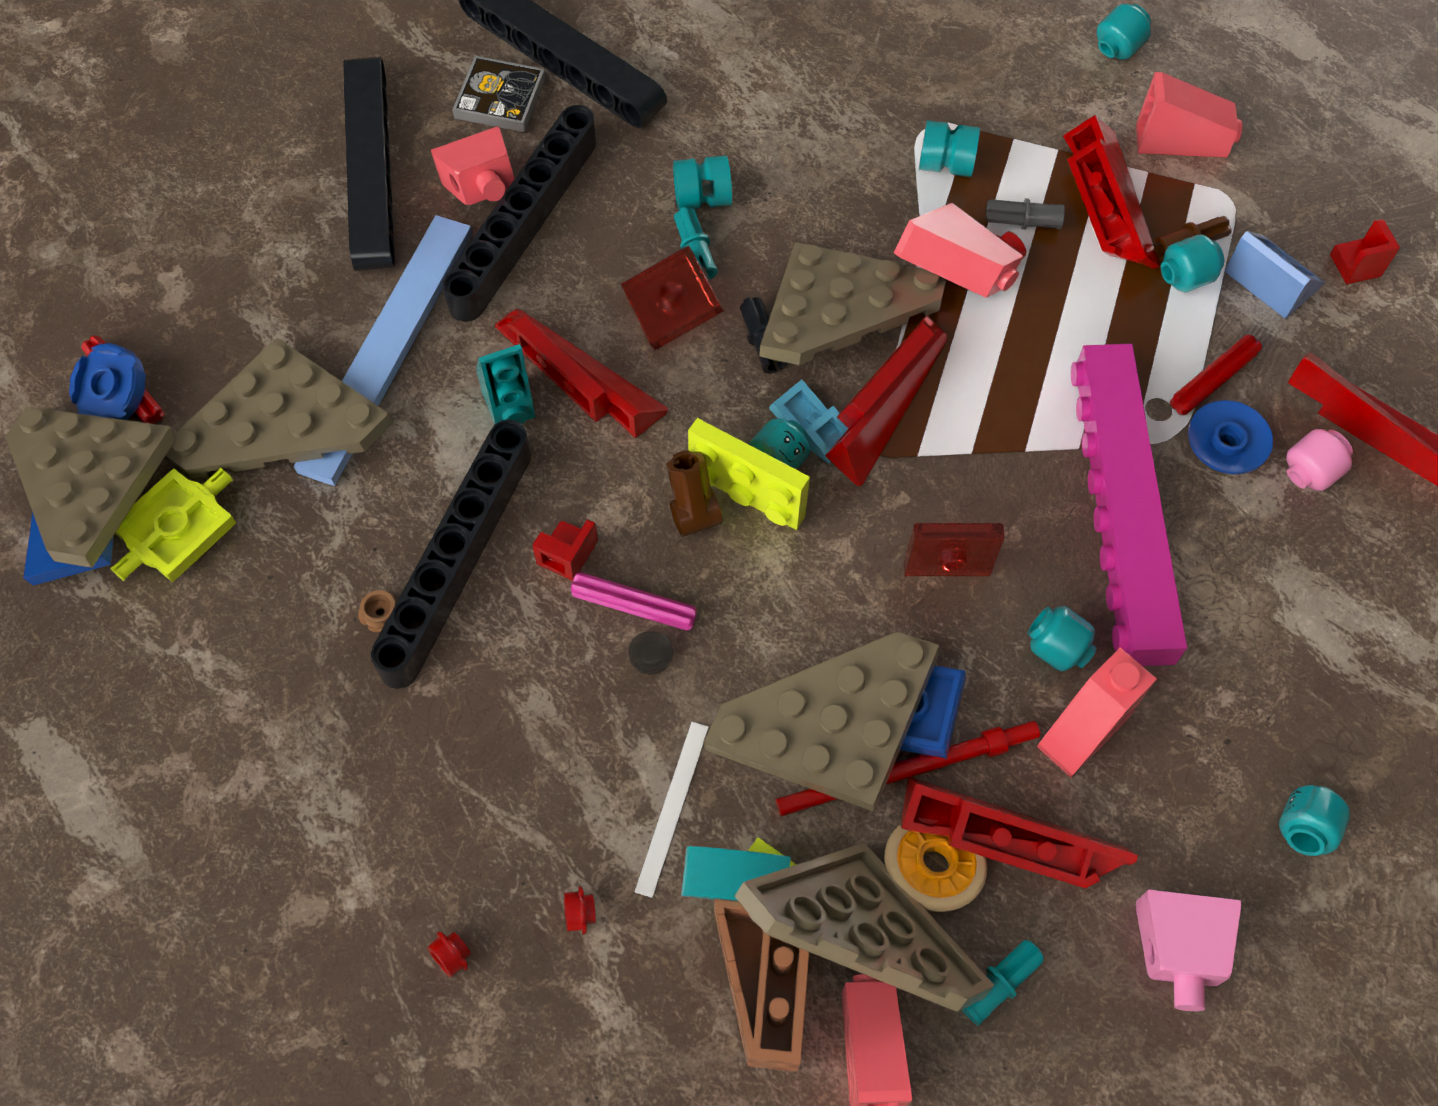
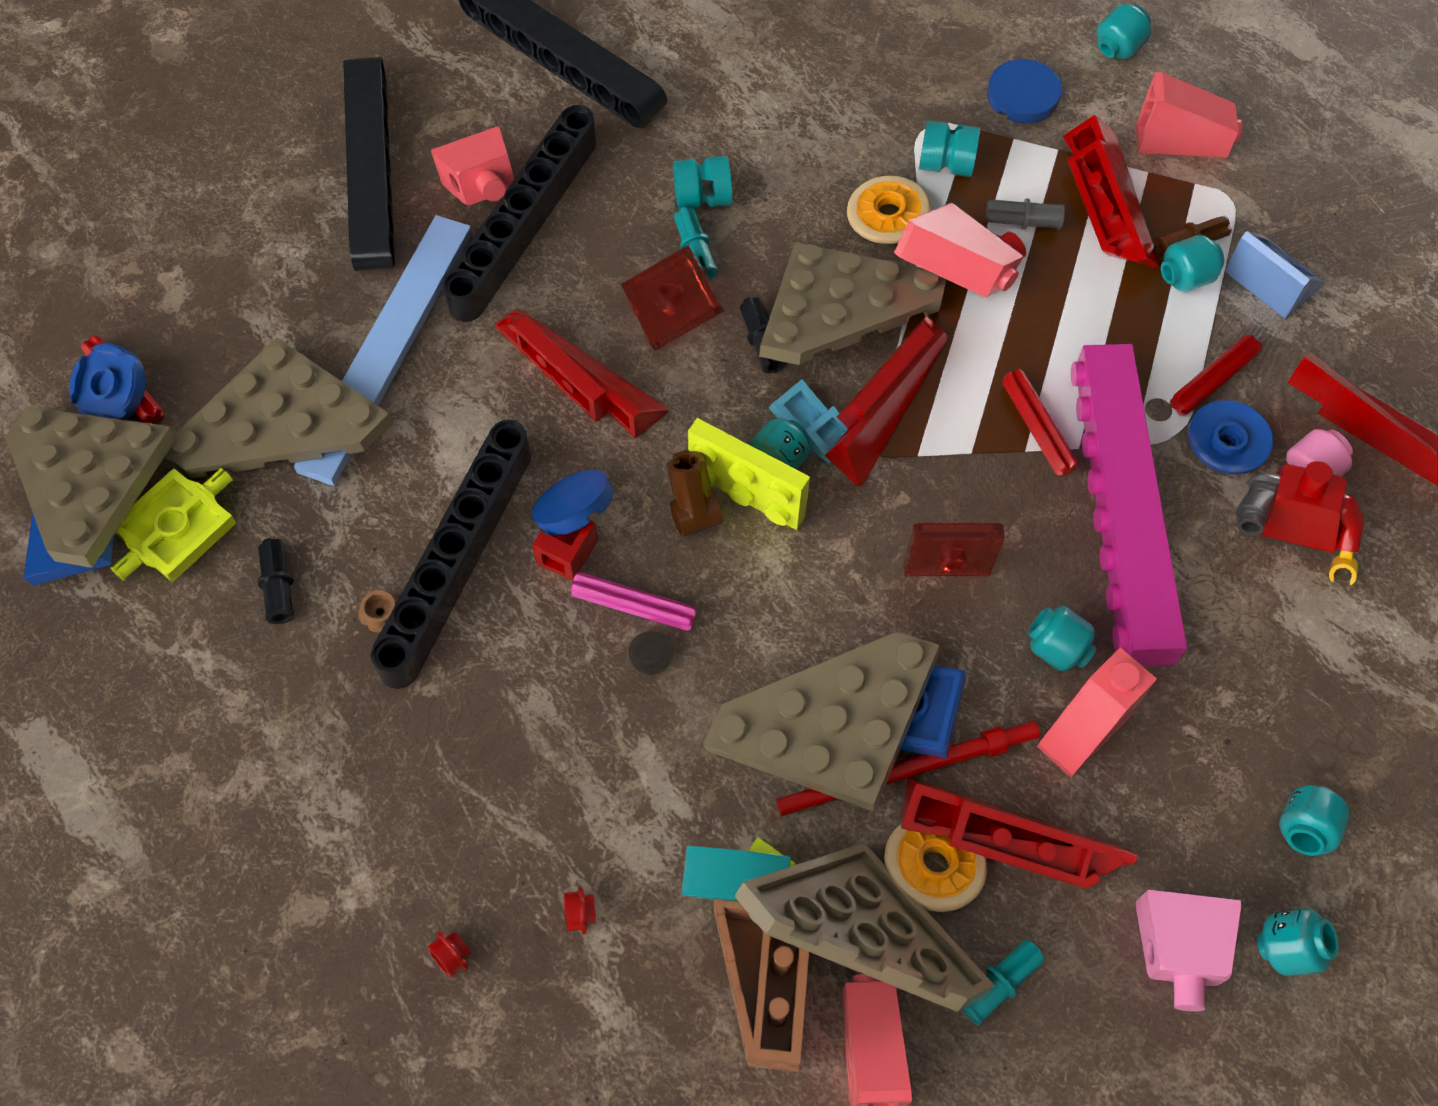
tile [452,56,546,133] -> none
teal slope [476,344,535,424] -> none
white sticker [635,722,709,898] -> none
red panel [1330,219,1400,285] -> none
none -> black axle [257,538,295,624]
none -> blue tile [531,469,614,536]
none -> light orange wheel [847,176,931,244]
none -> blue tile [987,59,1062,123]
none -> red axle [1003,369,1078,477]
none -> red torso [1235,461,1364,585]
none -> teal head [1257,908,1339,976]

